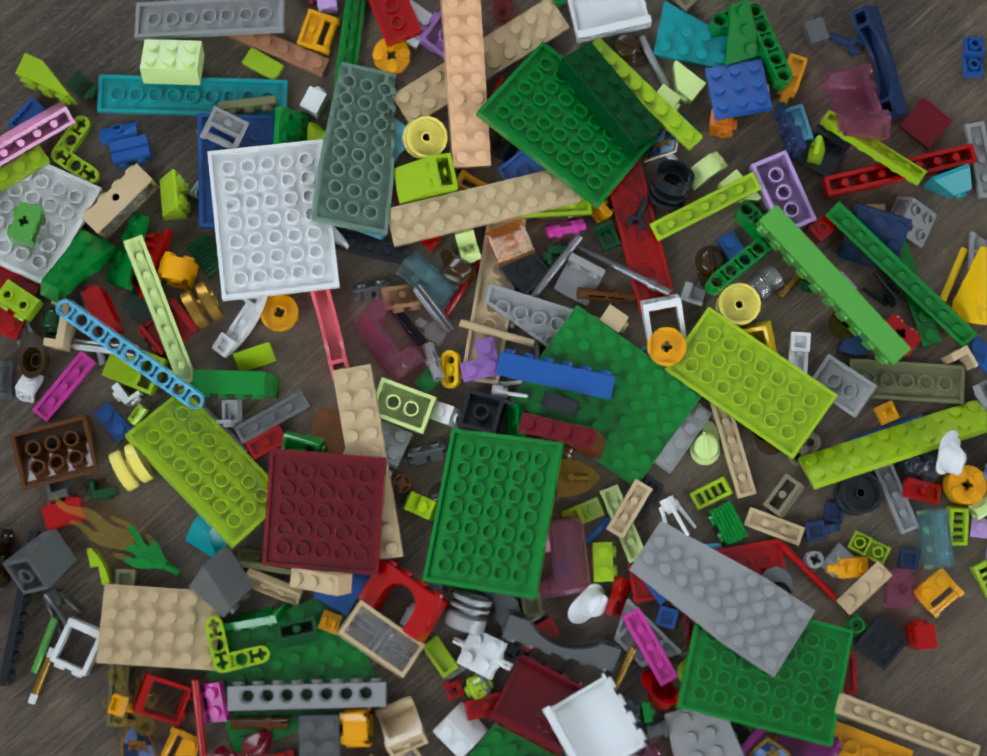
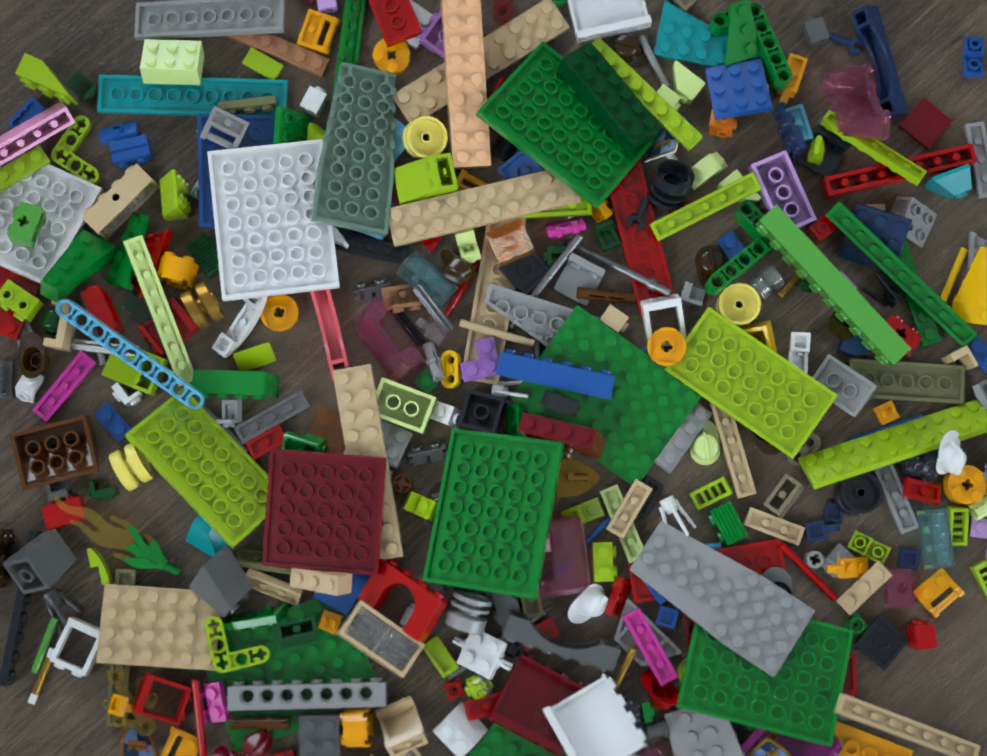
lime slope [128,403,149,426] -> none

